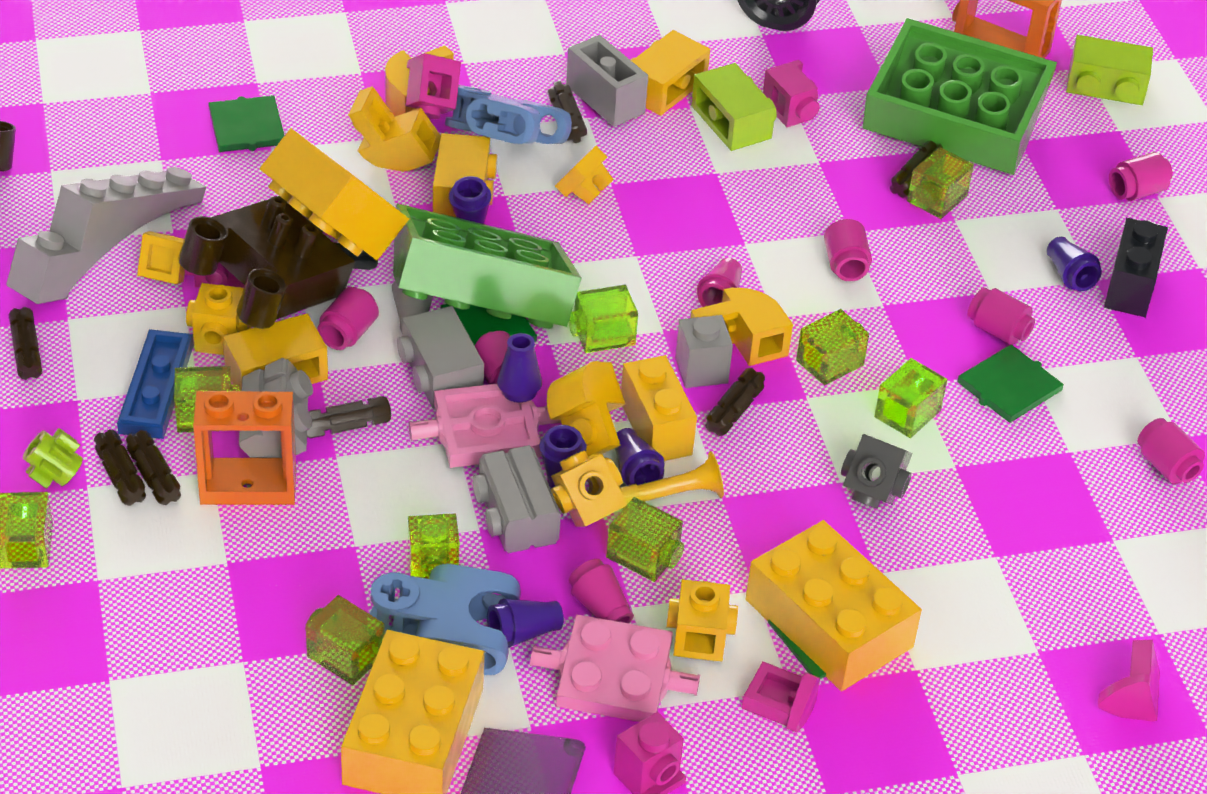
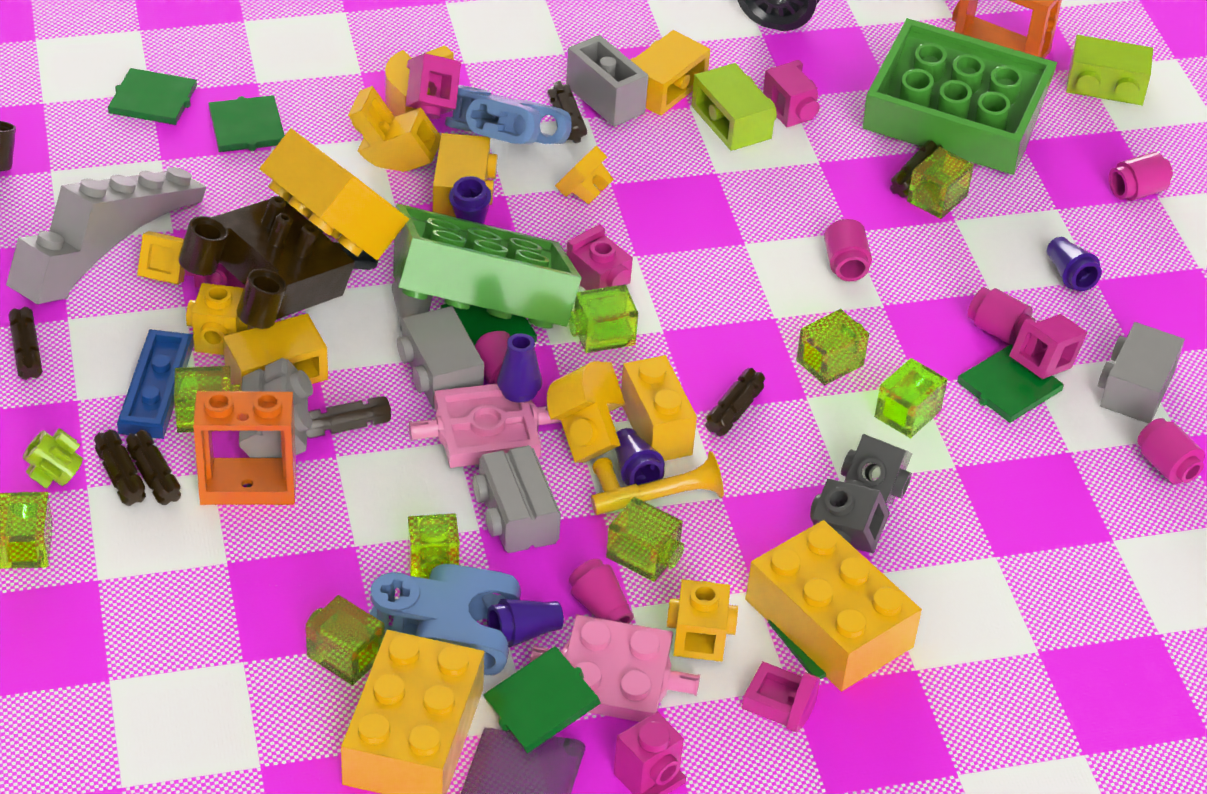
dark pink brick [317,287,379,350] -> none
dark purple cone [540,425,586,489] -> none
yellow brick [551,450,627,527] -> none
light grey brick [675,315,733,388] -> none
yellow brick [690,288,793,366] -> none
dark pink cone [697,258,742,307] -> none
dark pink tile [1098,640,1160,722] -> none
black brick [1104,217,1168,318] -> none
none -> green piece [108,68,197,125]
none -> green piece [483,646,601,753]
none -> dark pink brick [566,224,633,300]
none -> dark grey brick [810,479,890,553]
none -> dark pink brick [1009,314,1088,379]
none -> light grey brick [1098,322,1185,424]

